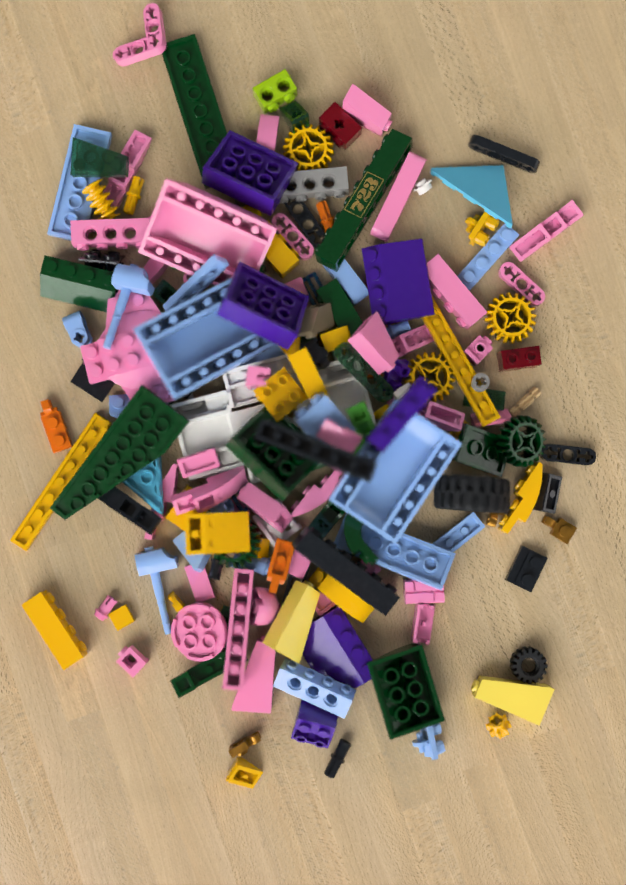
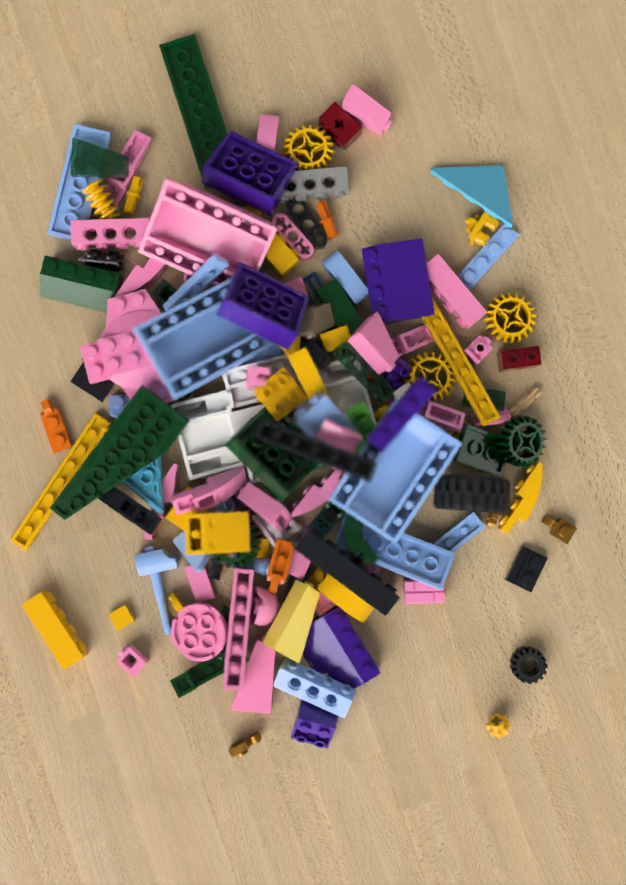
light blue piece [62,310,93,348] -> none
bright pink pin [94,595,118,621] -> none
light blue piece [103,264,155,349] -> none
bright pink beam [113,3,167,66] -> none
bright pink tile [177,447,221,479] -> none
yellow slope [226,756,263,789] -> none
lime brick [253,69,297,114] -> none
clear green slope [279,100,309,133] -> none
dark green brick [315,128,412,272] -> none
black axle [324,739,351,778] -> none
dark green slope [367,643,445,740] -> none
bright pink beam [370,151,427,242] -> none
light blue axle [386,321,411,339] -> none
bright pink hinge [410,603,435,645] -> none
light blue hips [412,723,445,760] -> none
white plate [413,178,432,195] -> none
black beam [468,135,540,173] -> none
light grey bush [471,373,490,392] -> none
light yellow slope [471,676,555,726] -> none
bright pink beam [498,262,545,306] -> none
bright pink slope [509,200,584,262] -> none
black slope [533,473,562,514] -> none
black beam [539,444,596,465] -> none

